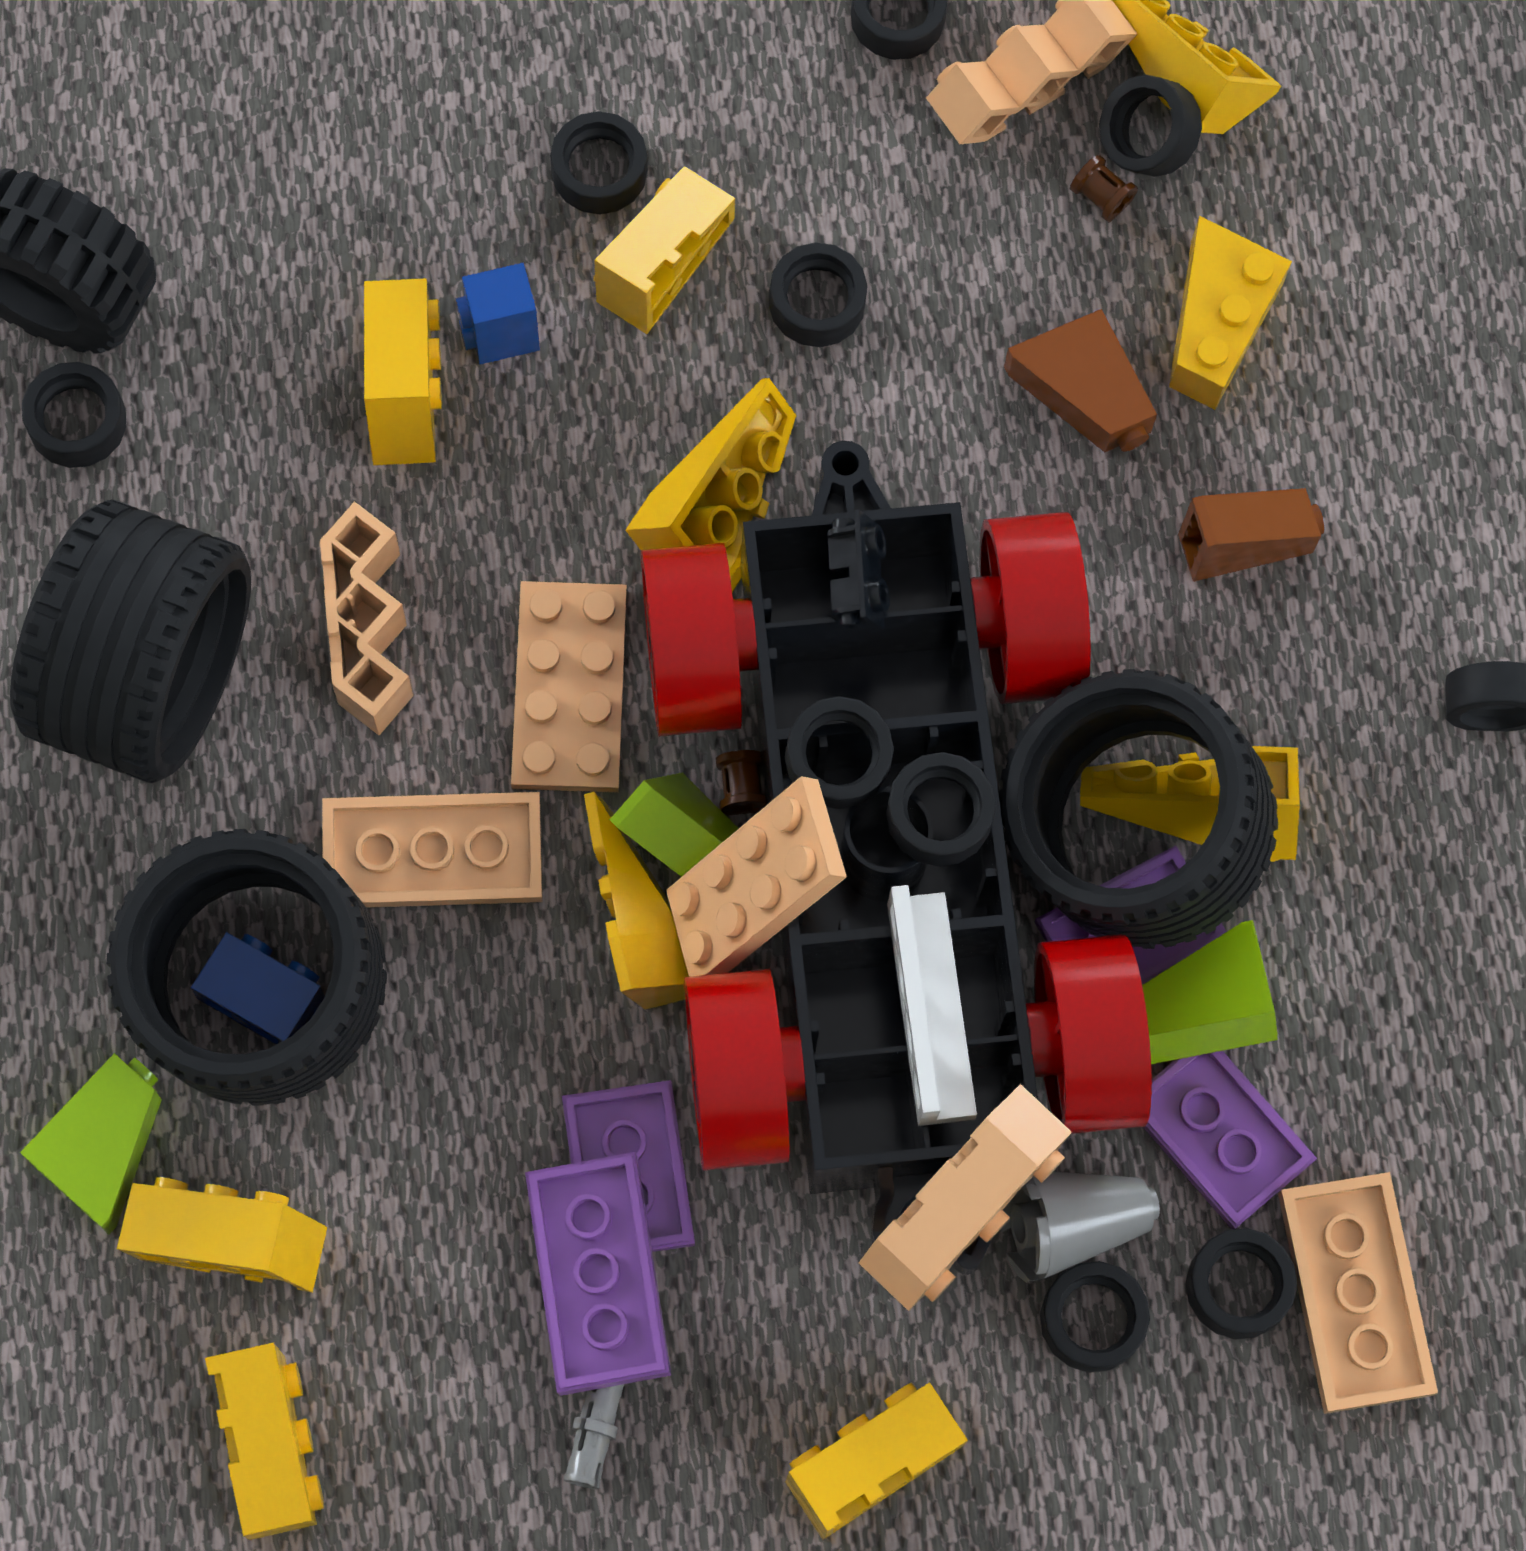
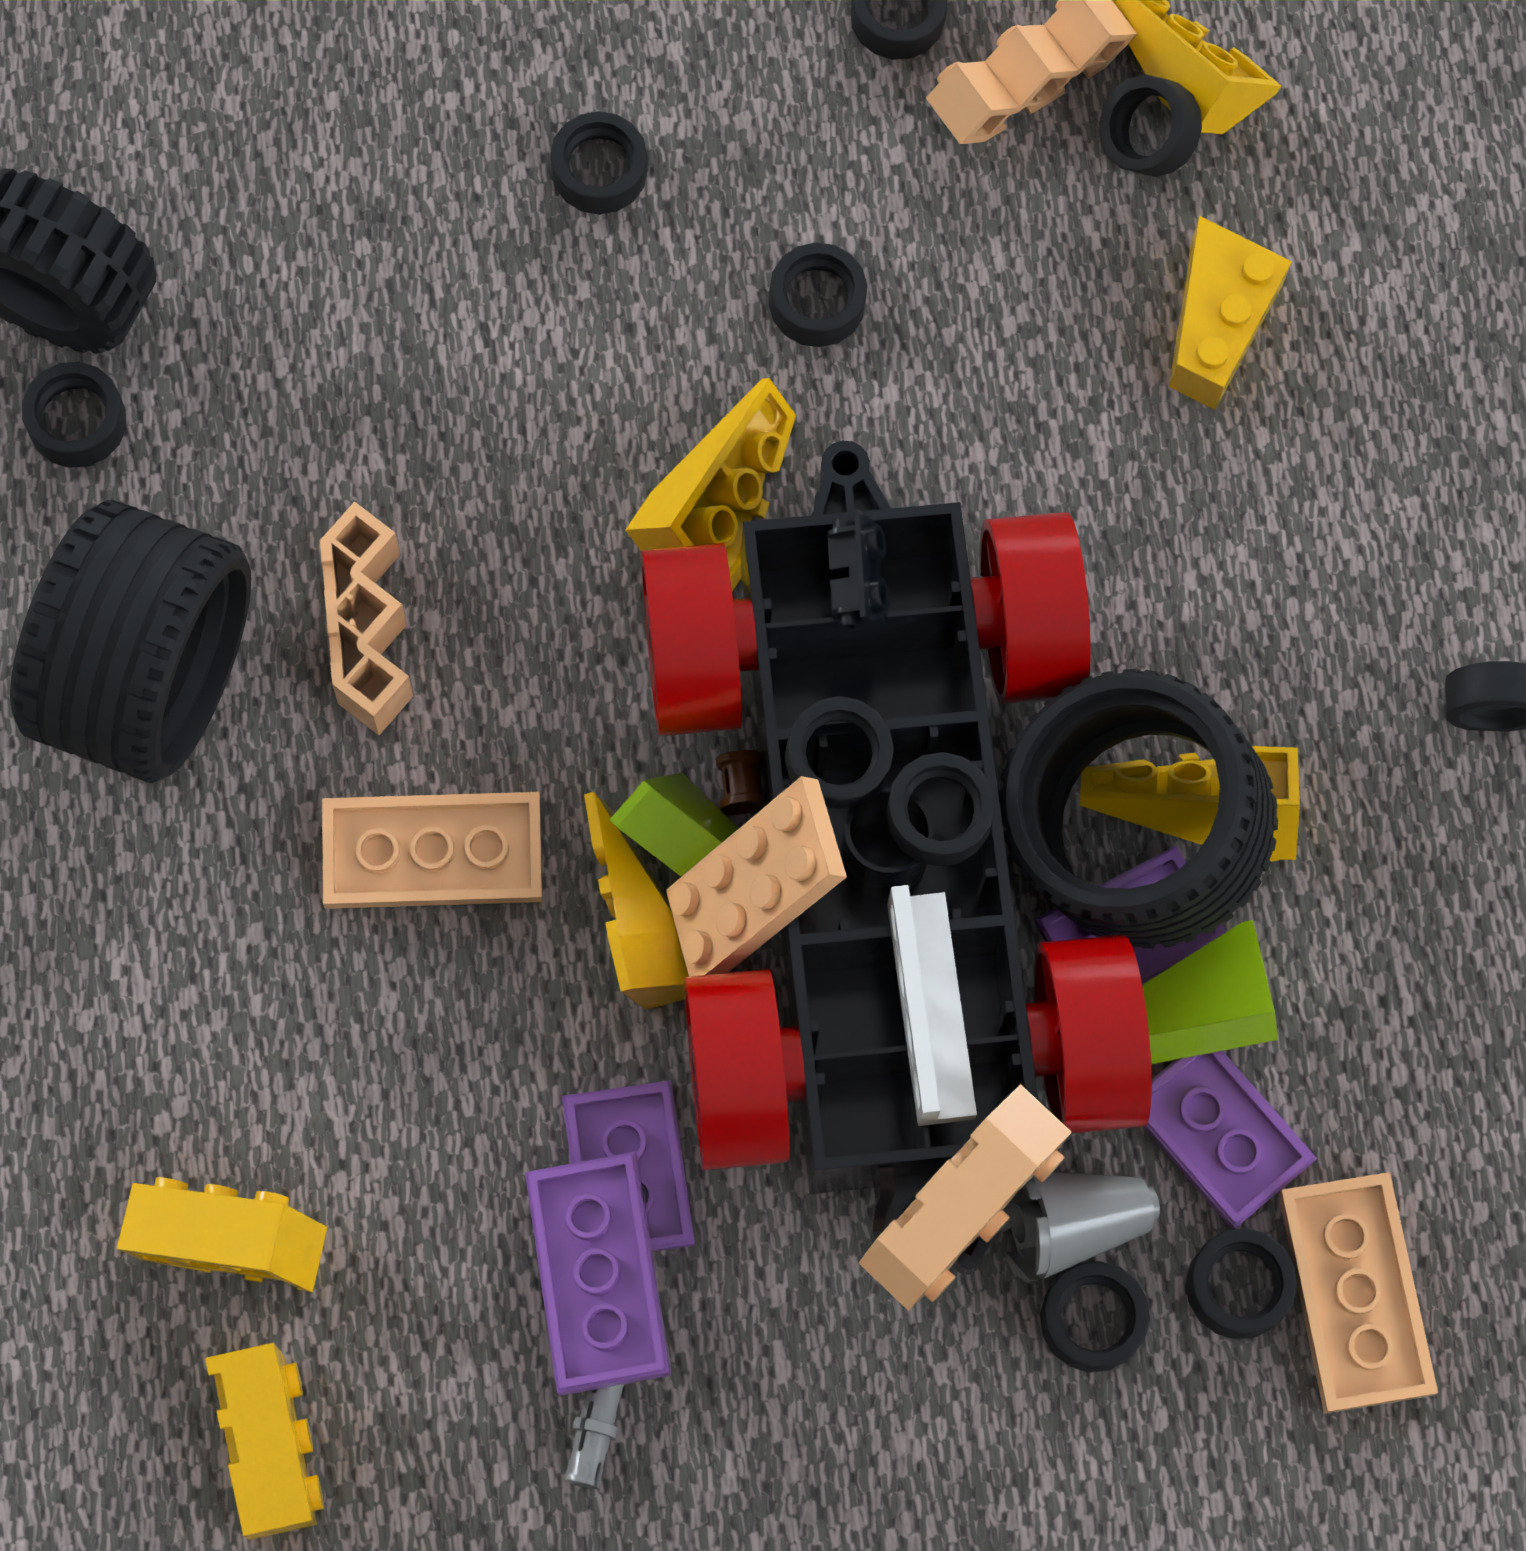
lime slope [20,1053,162,1234] -> none
black tyre [106,829,387,1106] -> none
blue brick [191,932,325,1044] -> none
yellow wedge [364,278,442,465] -> none
blue brick [455,262,540,364] -> none
light nougat plate [511,581,627,792] -> none
yellow wedge [593,166,735,334] -> none
yellow wedge [785,1382,968,1540] -> none
dark orange slope [1004,309,1157,452] -> none
reddish brown bush [1069,155,1138,223] -> none
dark orange slope [1178,488,1324,582] -> none

